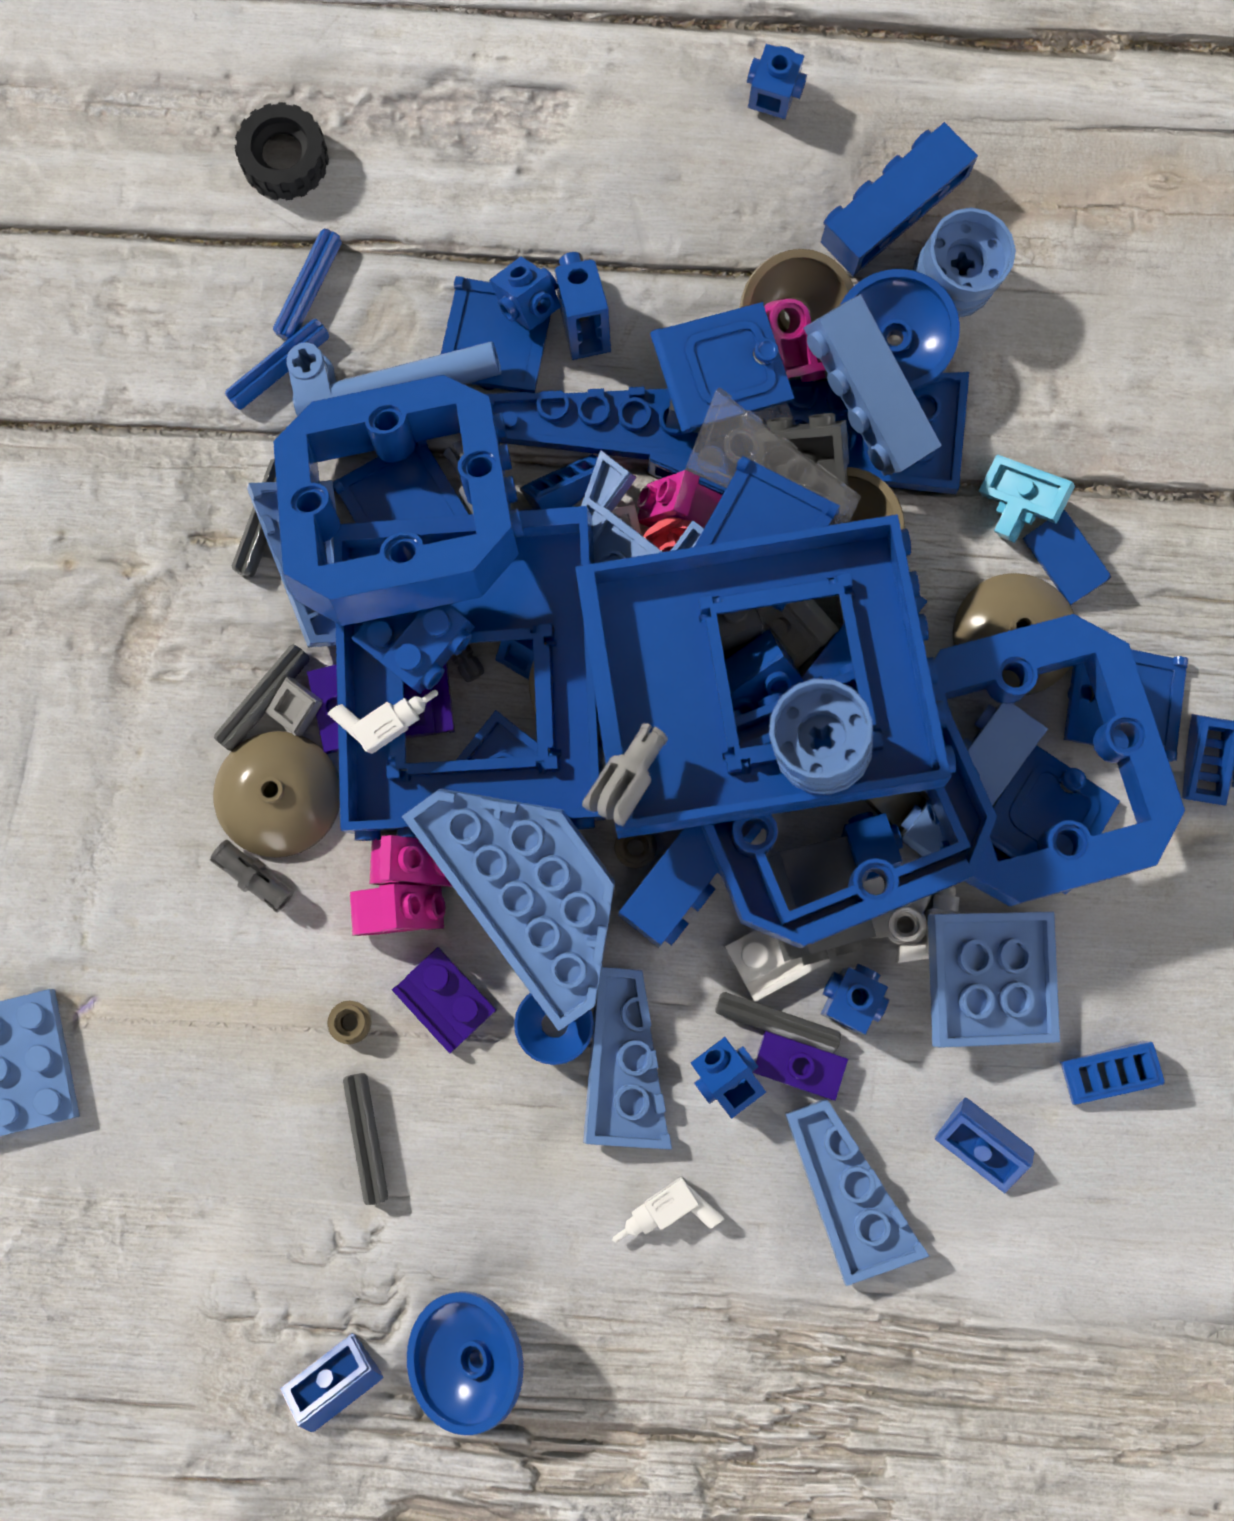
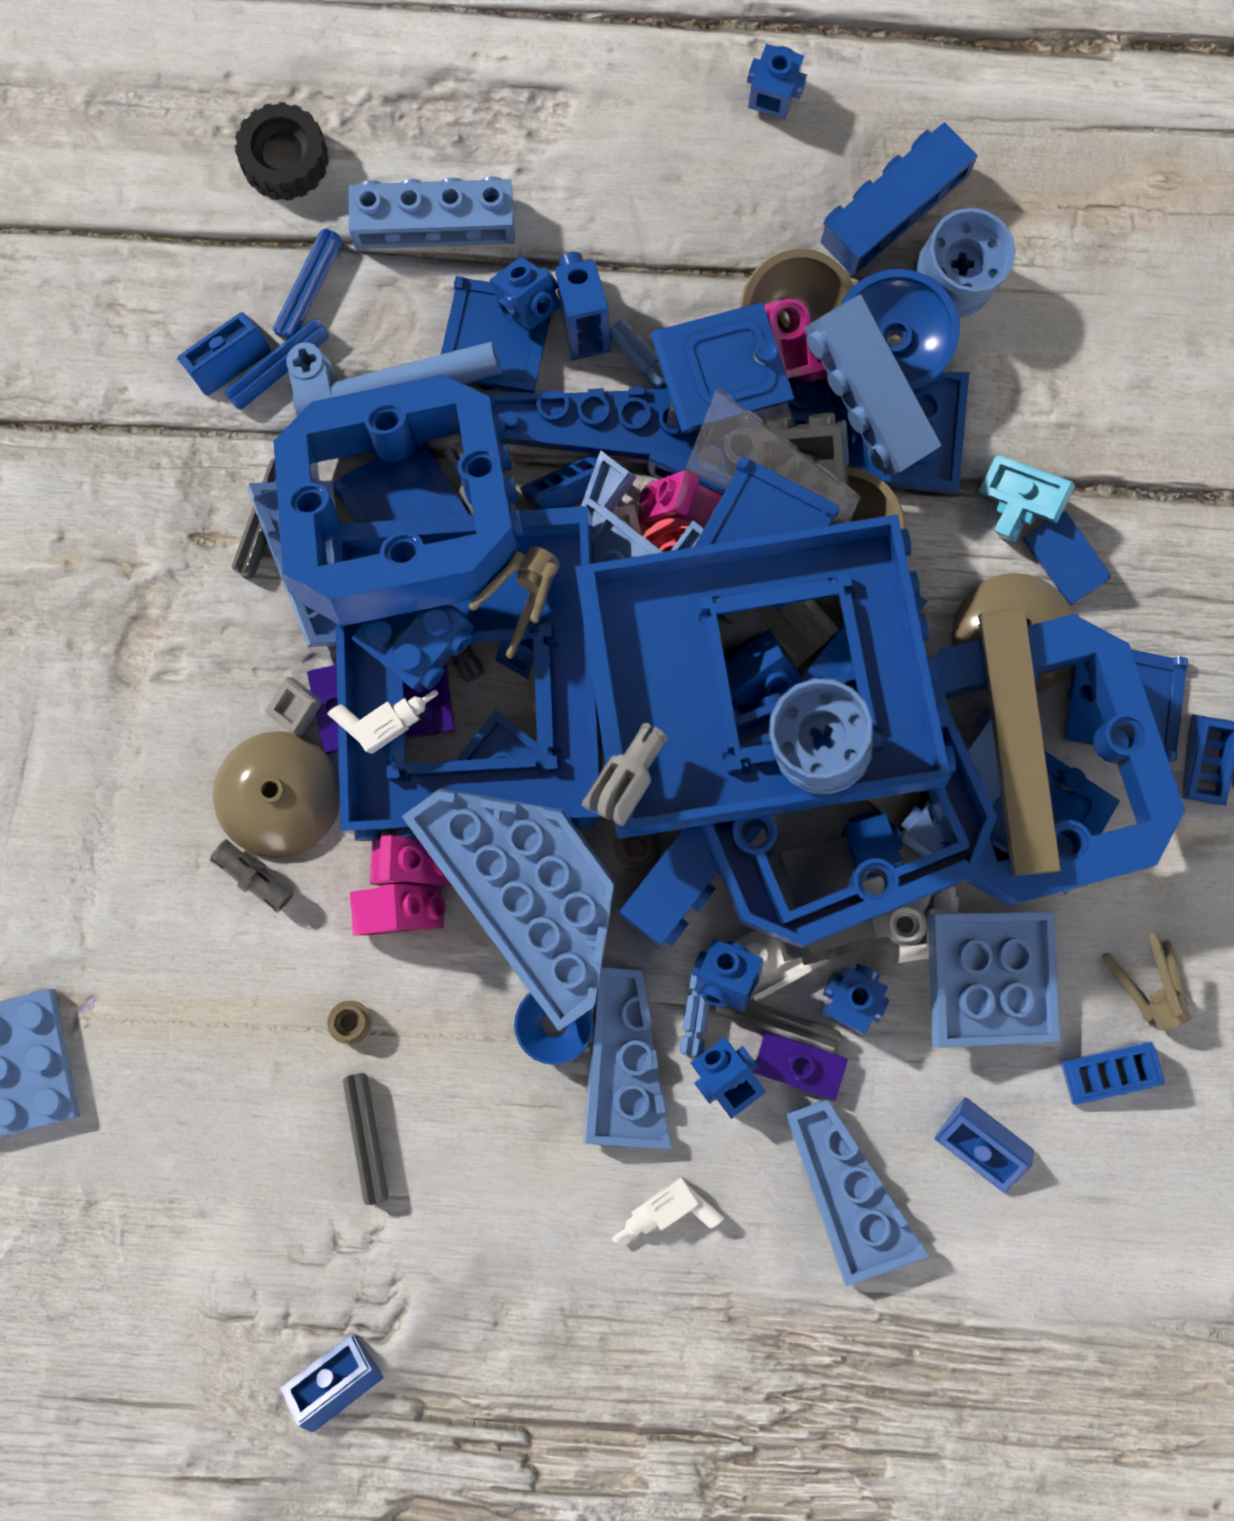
dark grey axle [214,644,310,751] -> none
dark purple plate [392,947,497,1054] -> none
blue dish [407,1291,524,1436] -> none
none -> blue slope [177,312,271,396]
none -> medium blue brick [348,176,515,249]
none -> dark tan plant [469,546,559,659]
none -> medium blue axle [610,320,667,389]
none -> medium blue axle [680,974,710,1057]
none -> blue brick [692,939,763,1013]
none -> dark tan tile [978,608,1061,876]
none -> dark tan plant [1103,932,1192,1030]

